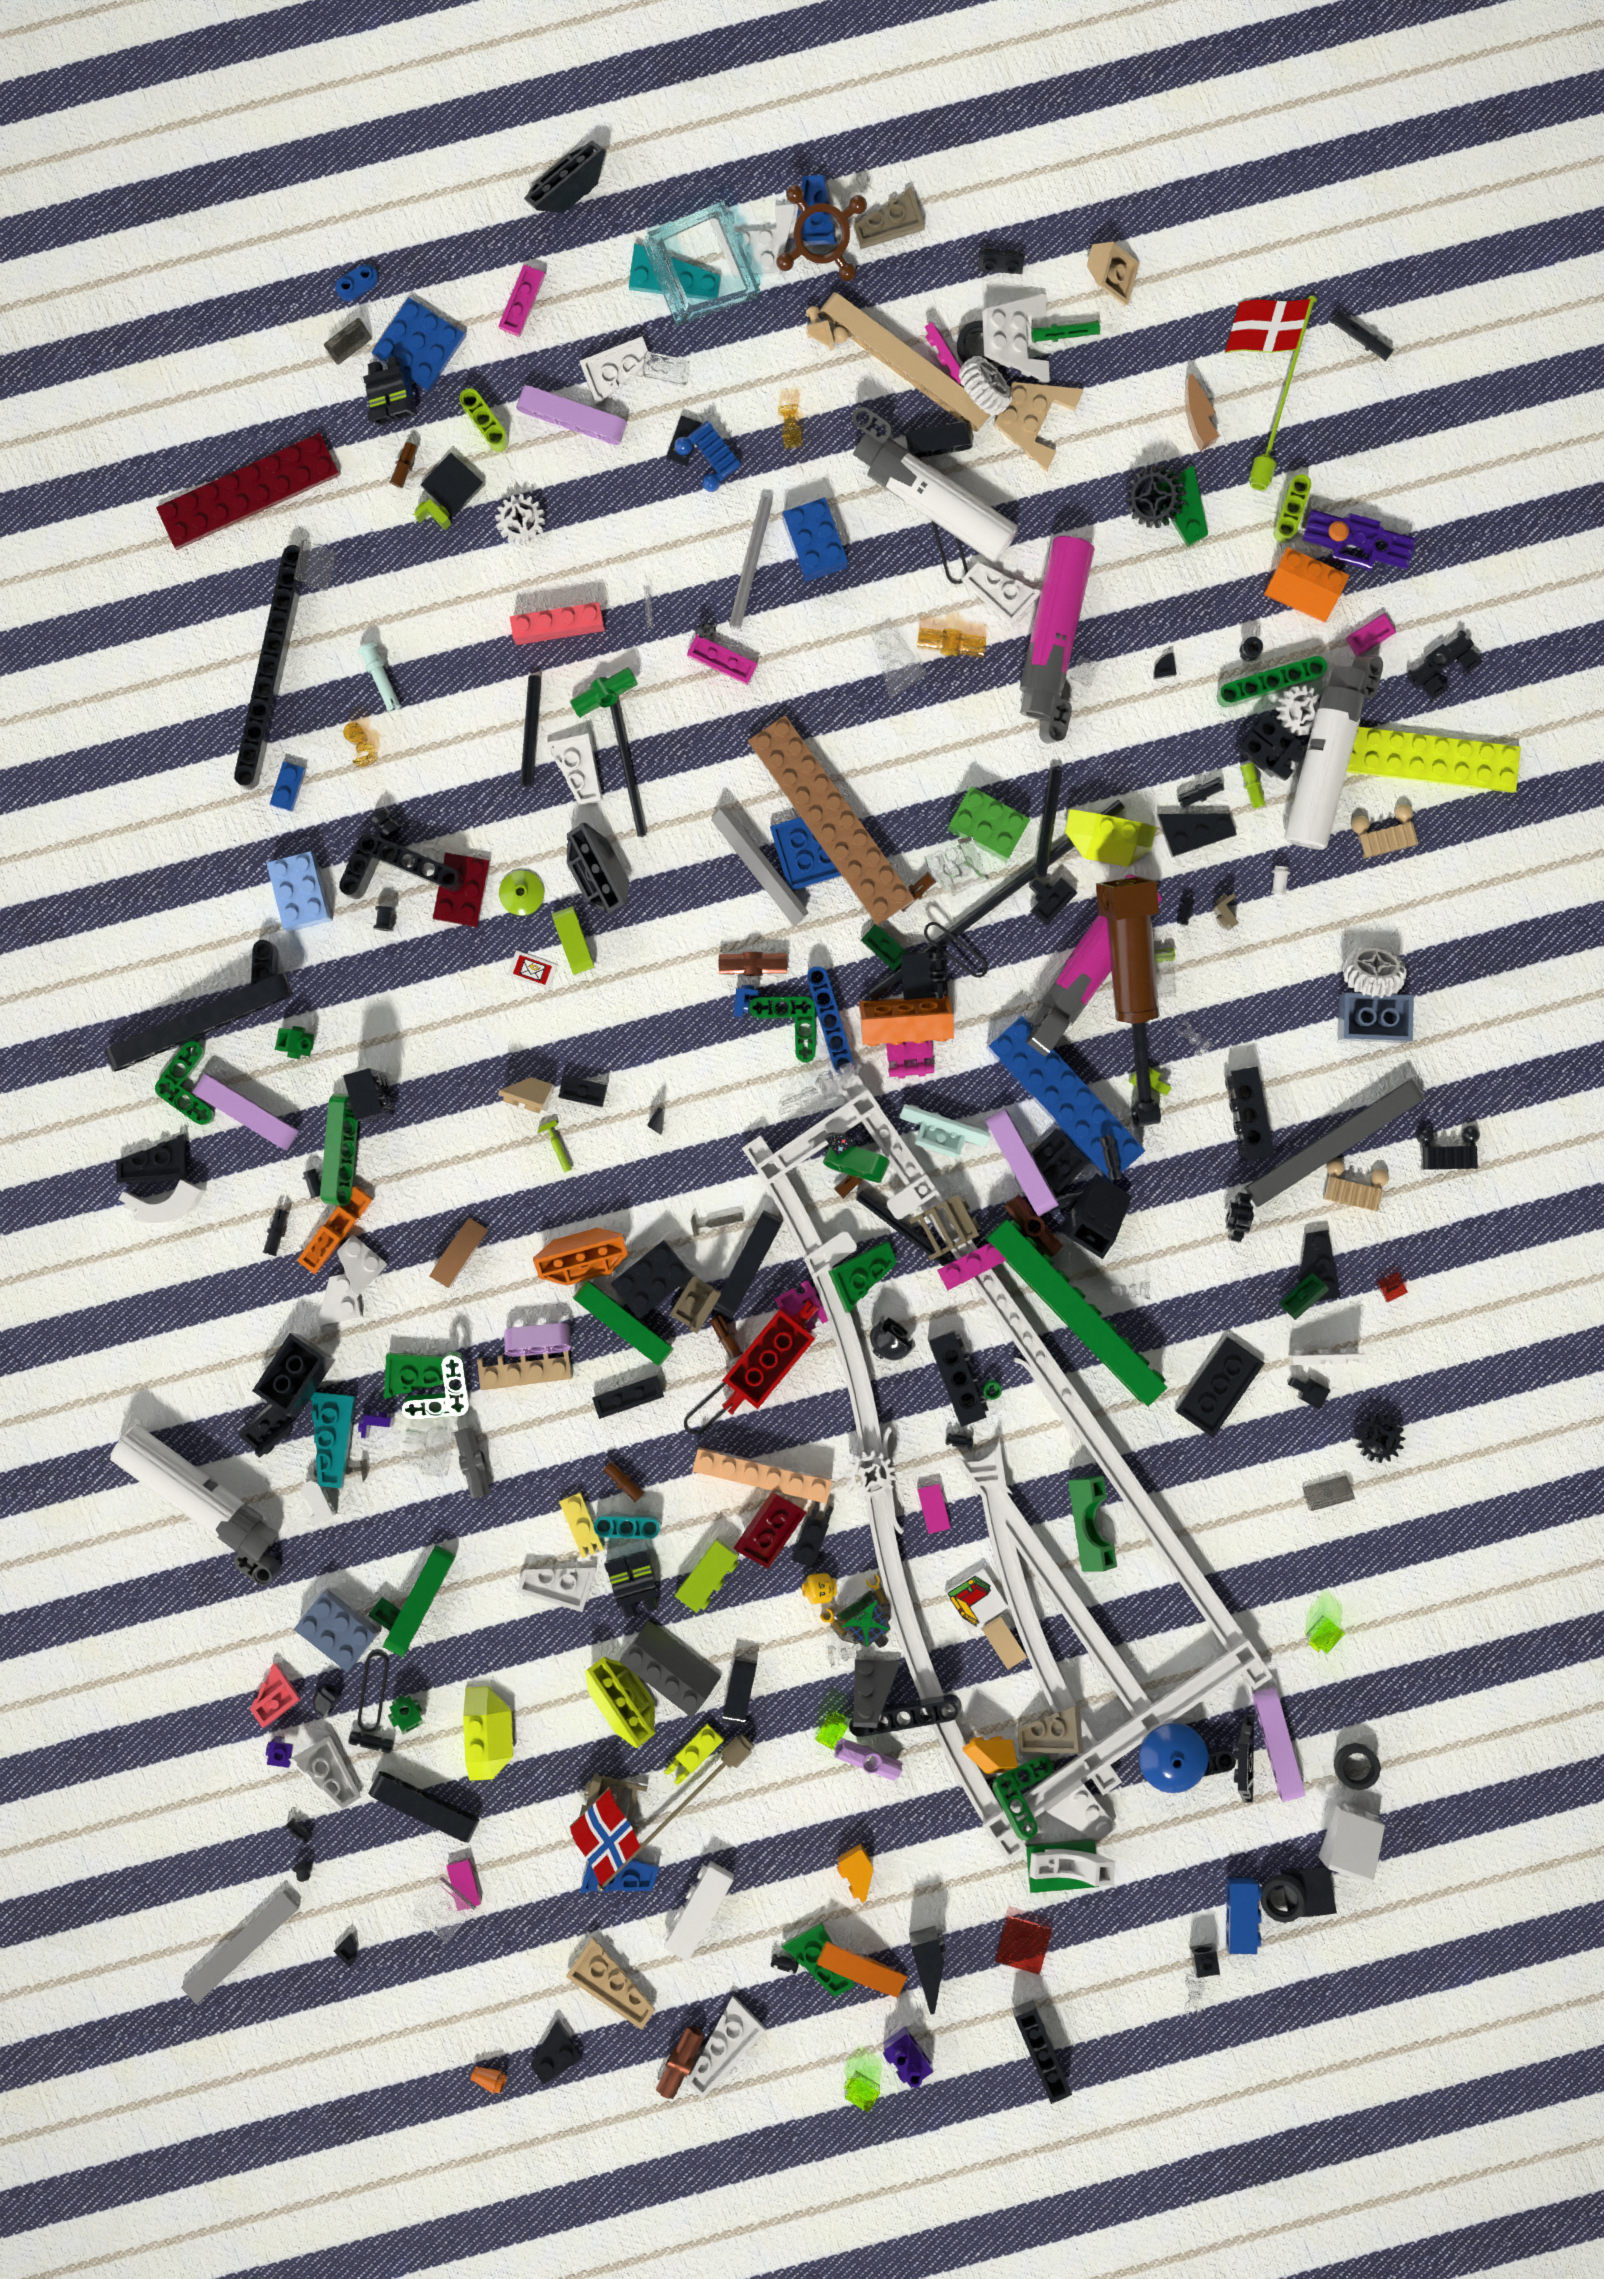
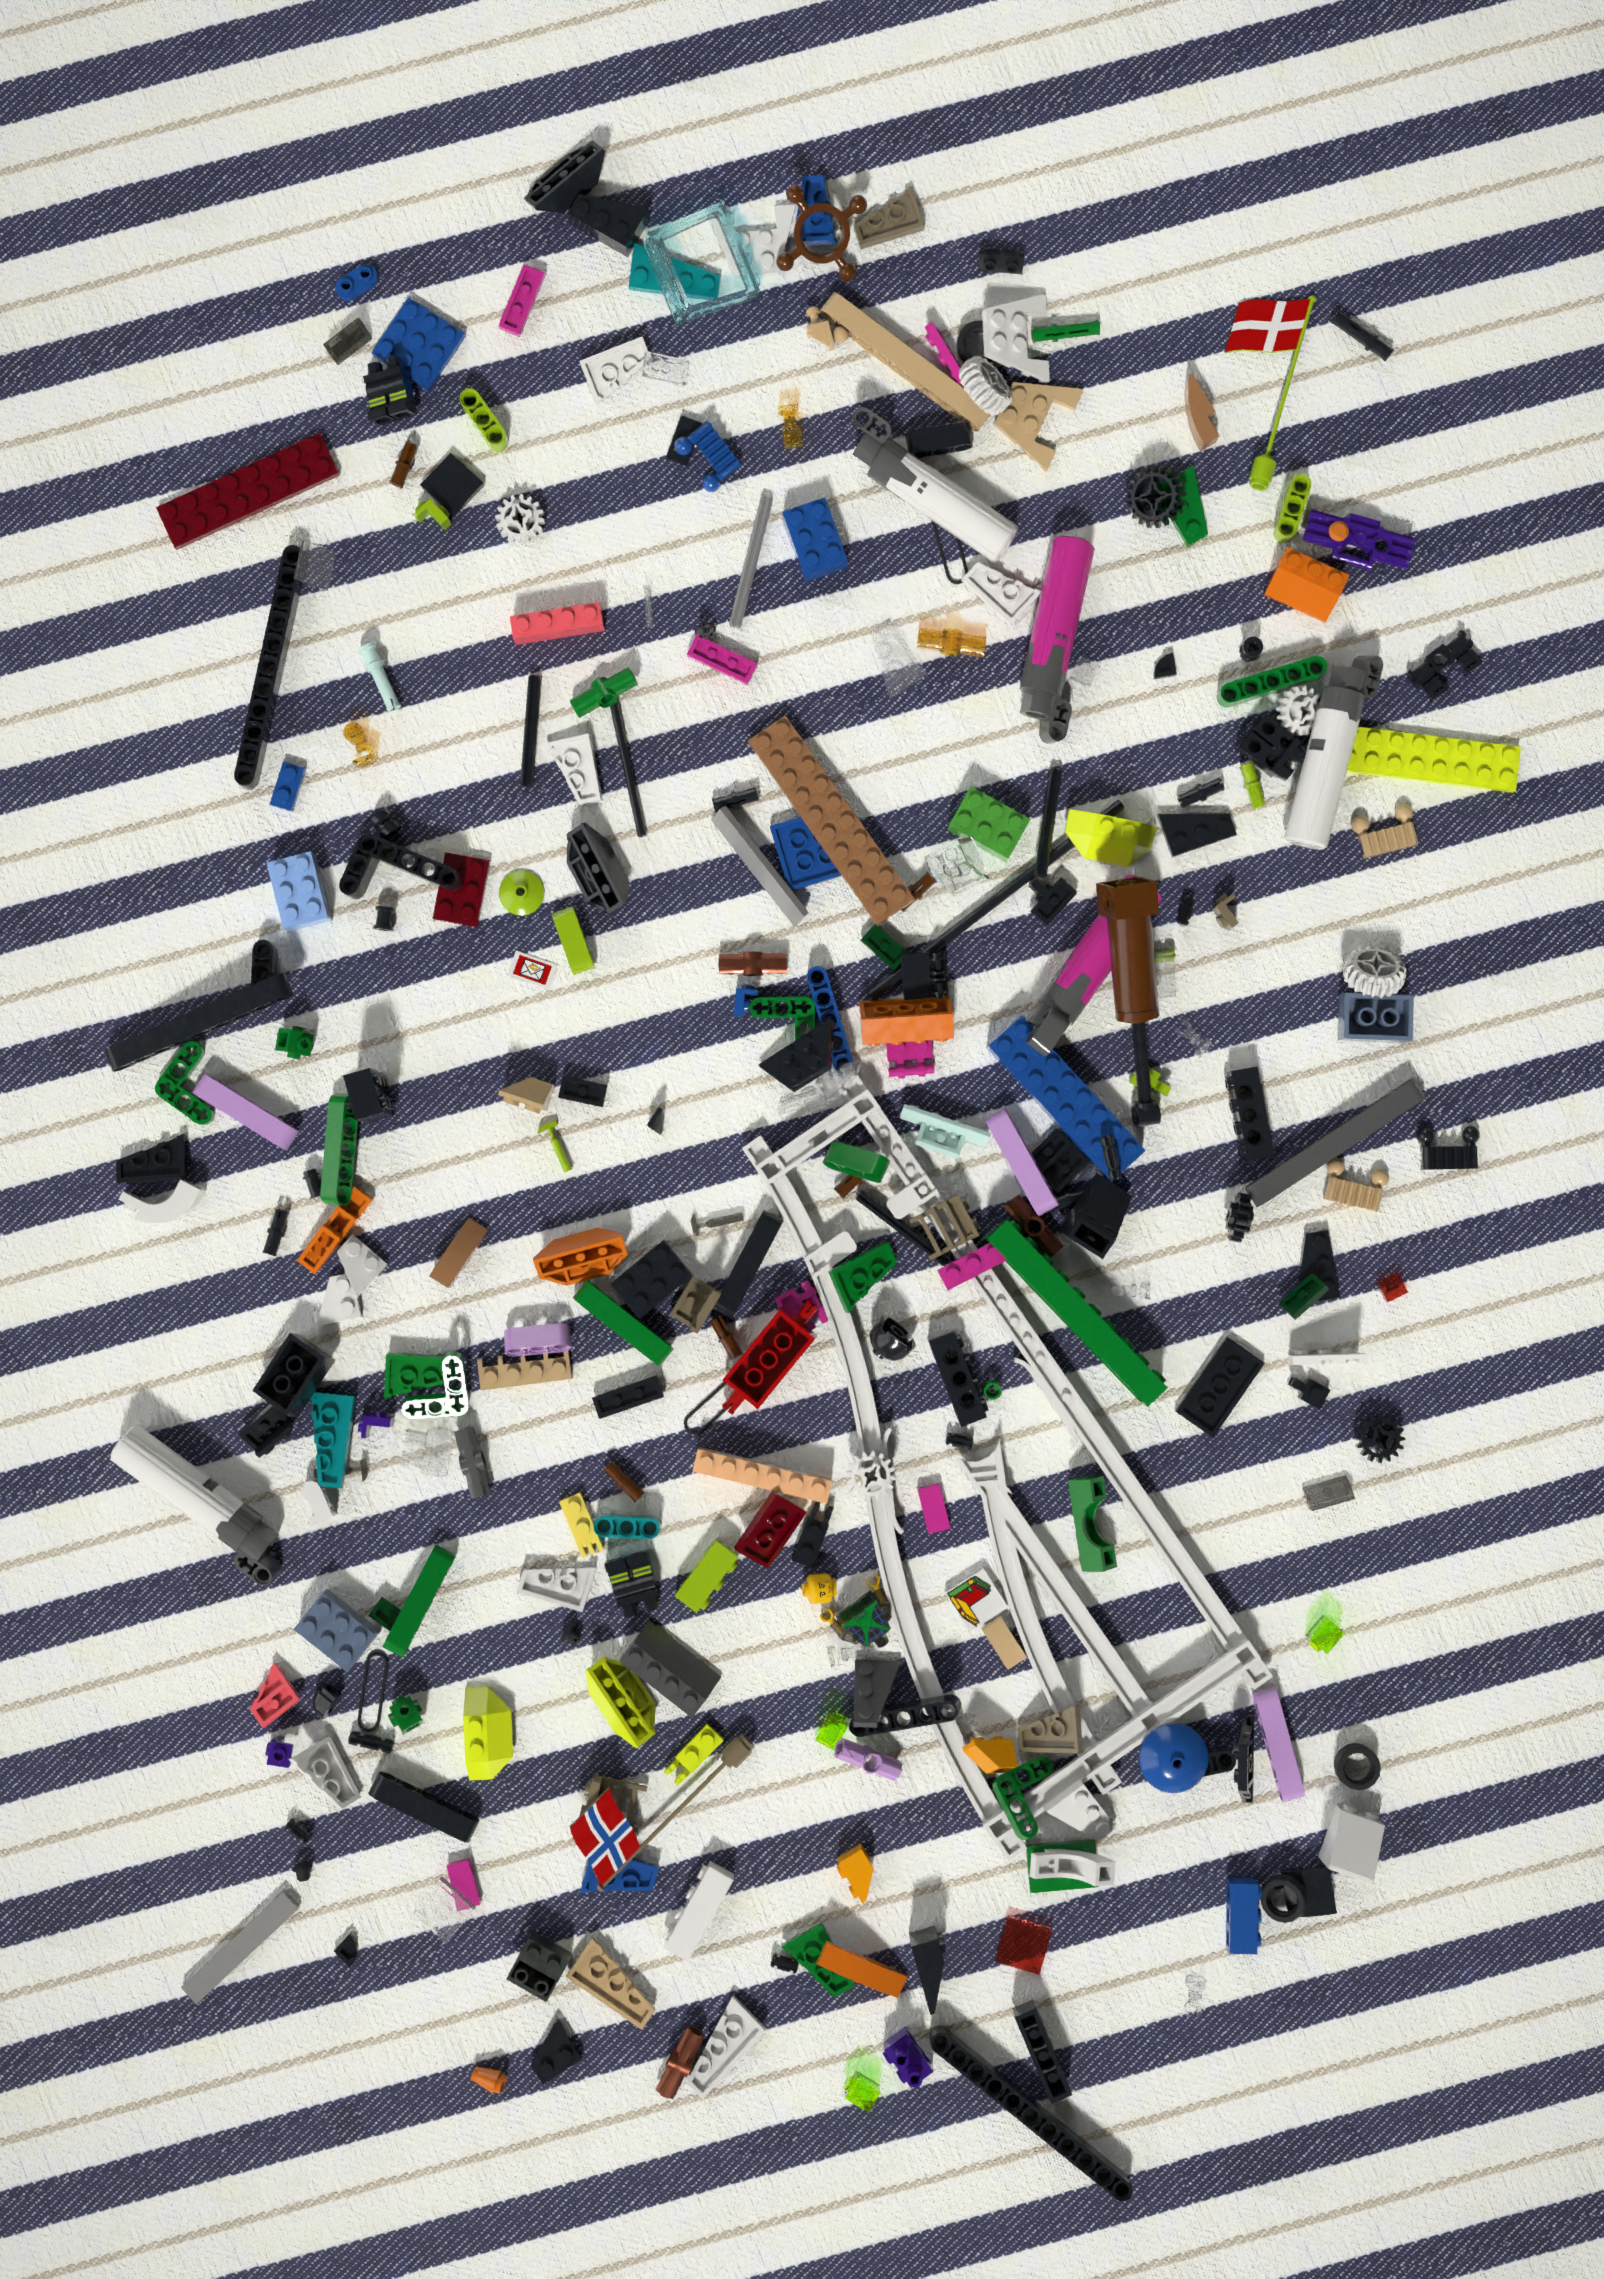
lavender beam [516,385,627,445] -> none
black beam [722,1656,758,1727] -> none
black tile [823,1132,856,1156] -> none
black piece [924,922,988,978] -> none
tan slope [1087,242,1139,306] -> none
black brick [1189,1943,1220,1978] -> none
white pin [1271,866,1290,895] -> none
dark pink tile [1345,613,1397,657] -> none
none -> pearl dark grey slope [506,1930,572,2002]
none -> black piece [561,1625,581,1645]
none -> black wedge [567,194,650,257]
none -> black pin [712,787,759,813]
none -> black wing [759,1019,835,1092]
none -> black beam [929,2025,1133,2202]

